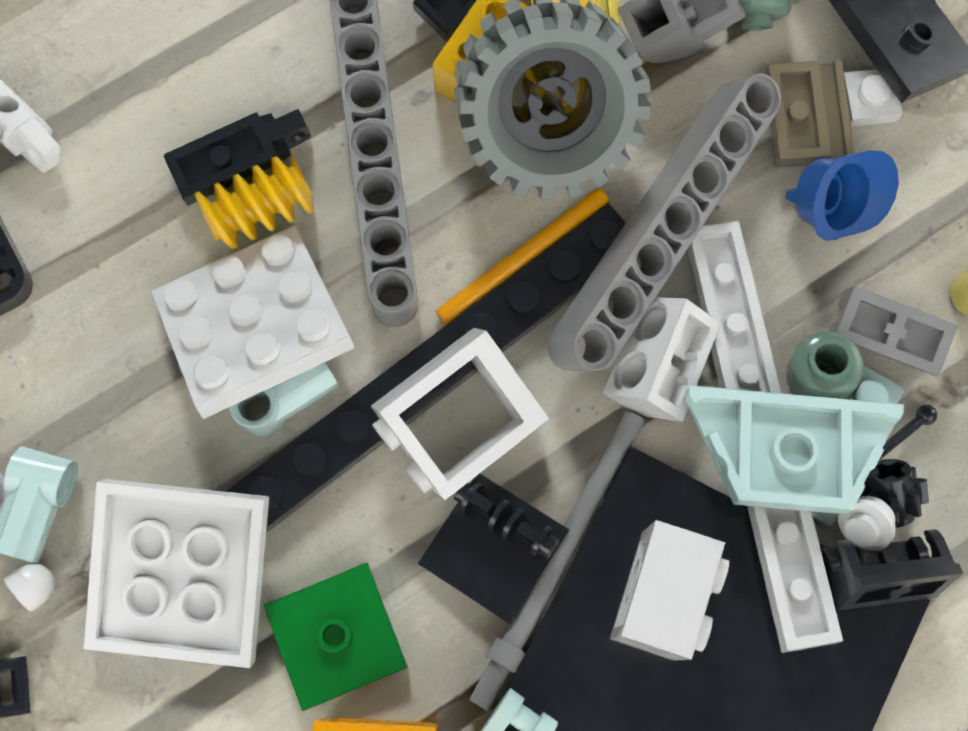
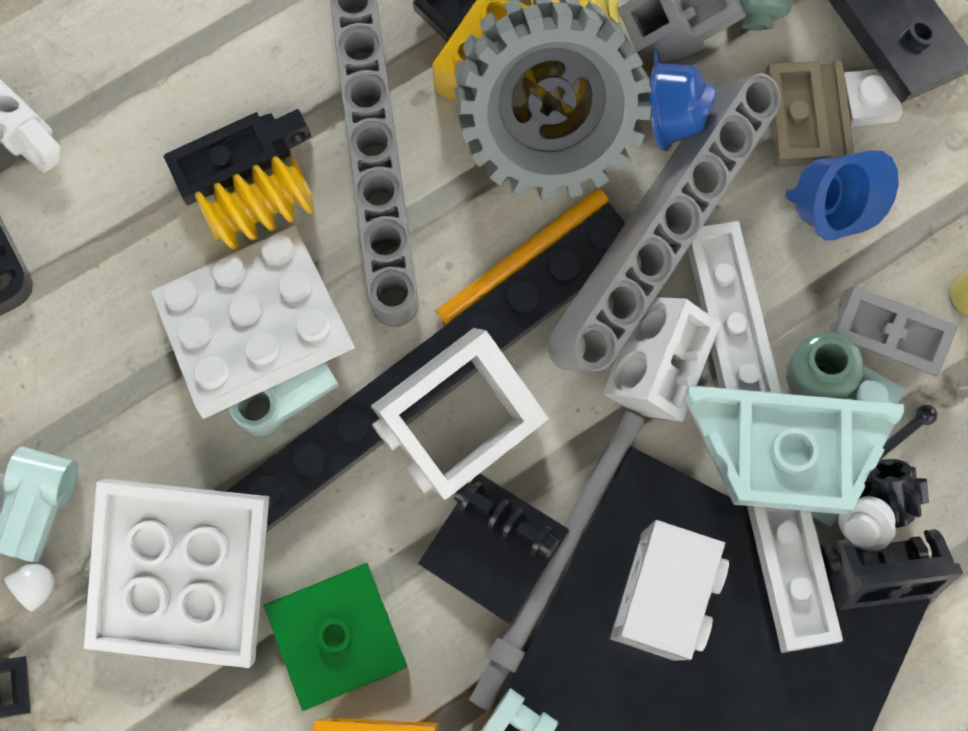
none -> blue piece [649,49,717,151]

